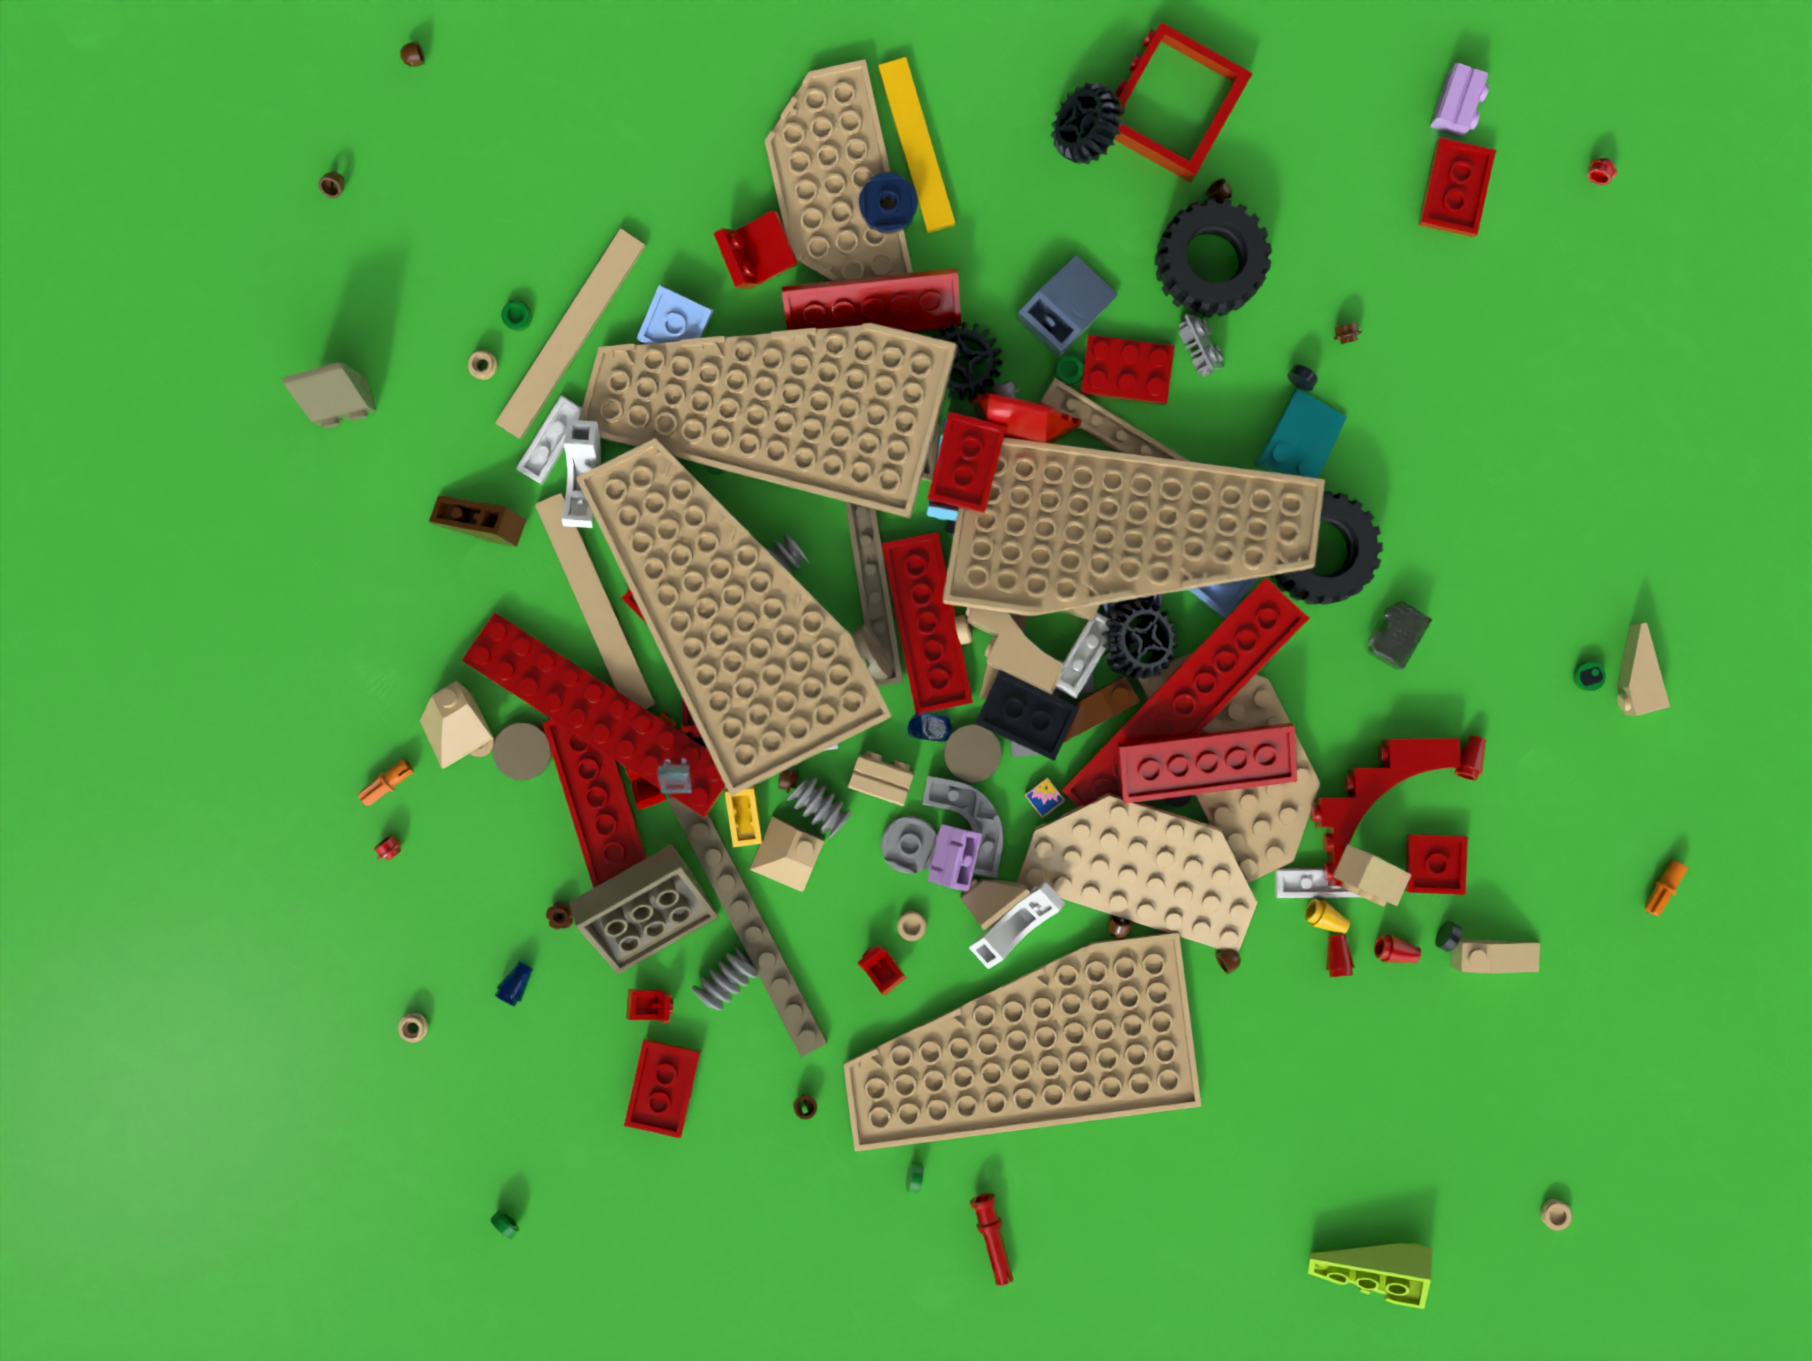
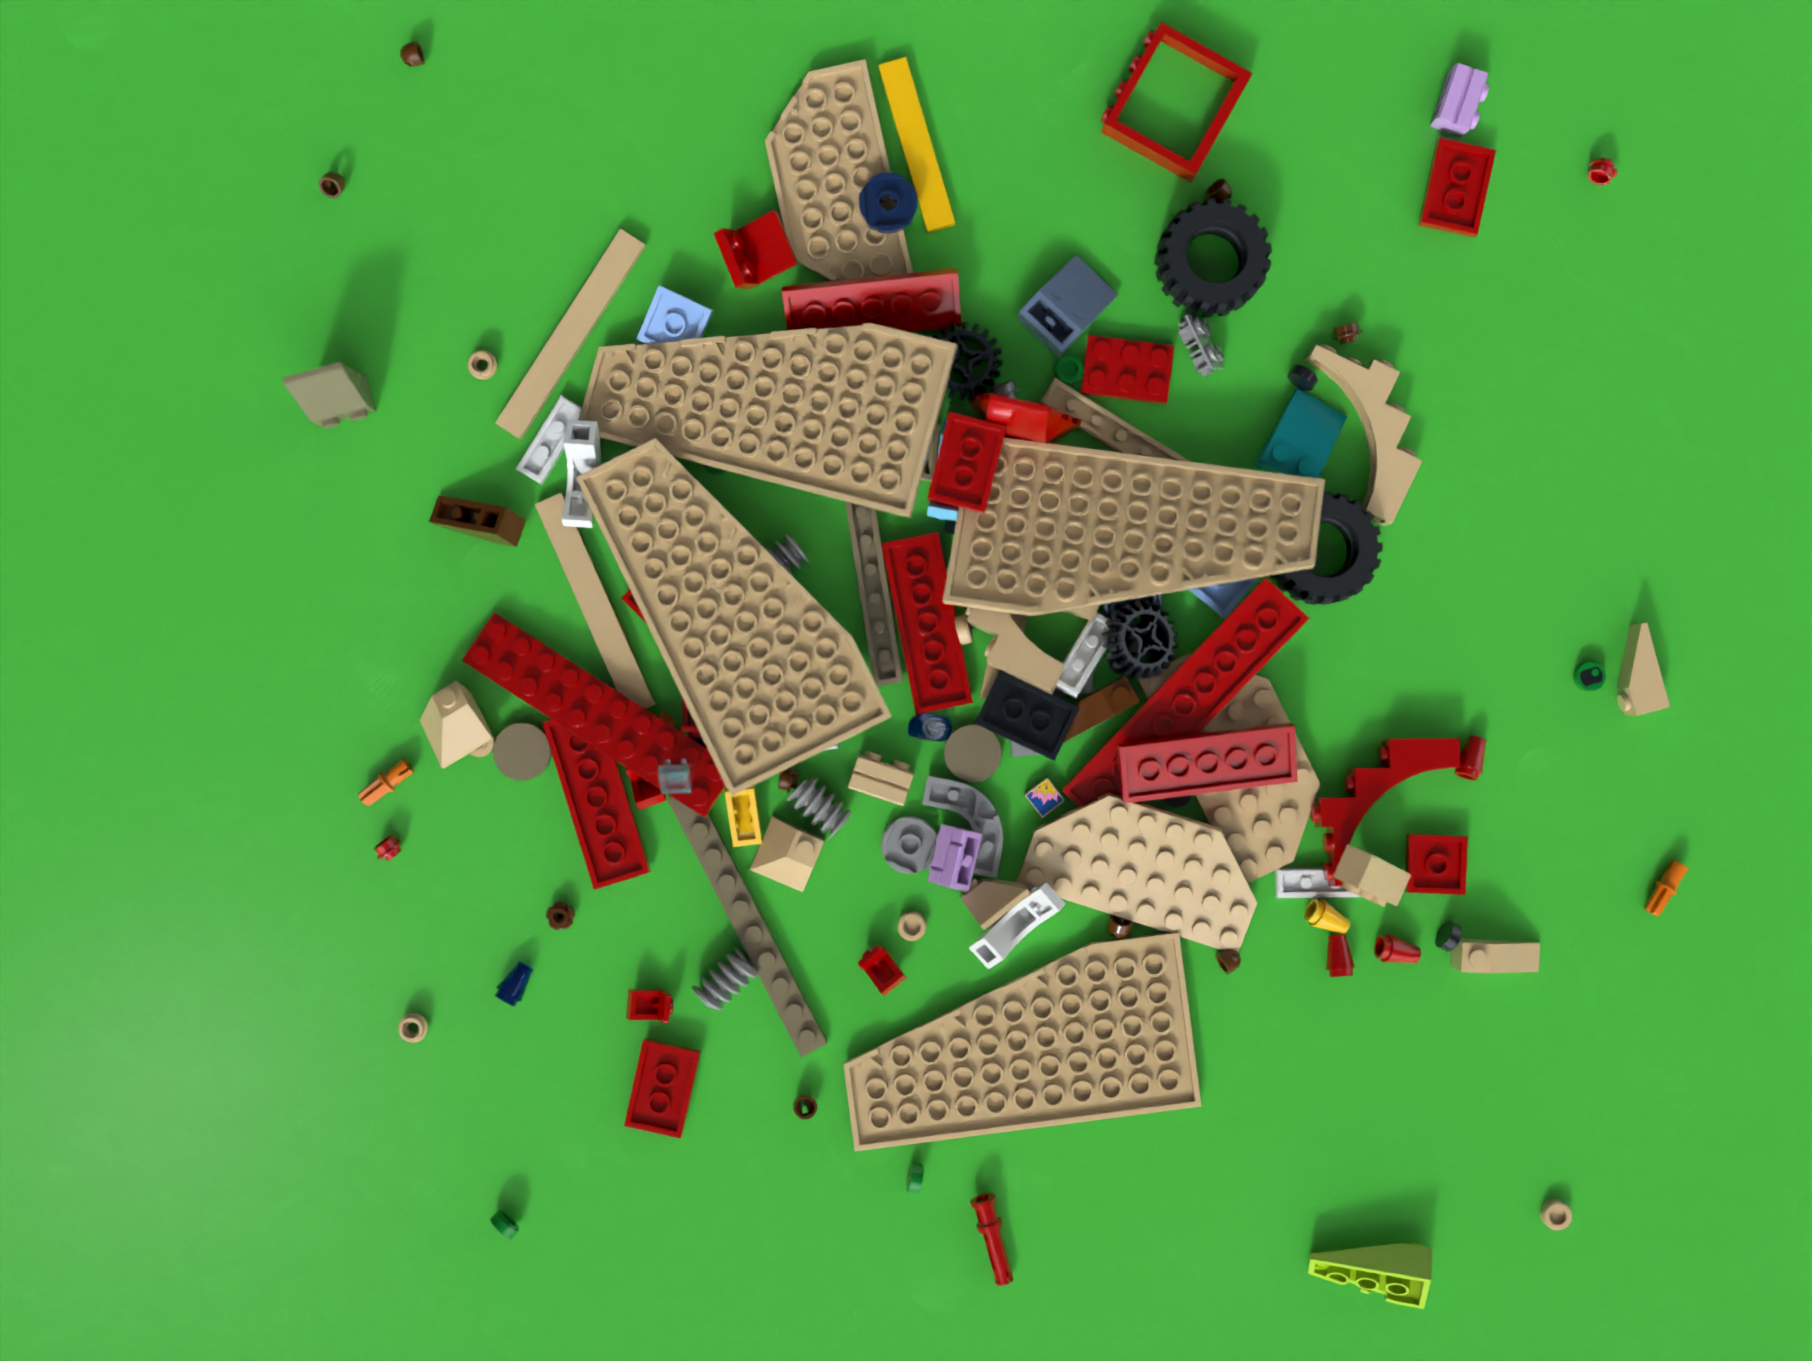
green tile [501,300,532,331] -> none
dark tan slope [569,844,719,974] -> none
dark tan tile [853,625,892,682] -> none
black gear [1051,82,1125,165] -> none
clear smoke brick [1367,601,1432,670] -> none
none -> tan arch [1305,344,1423,526]

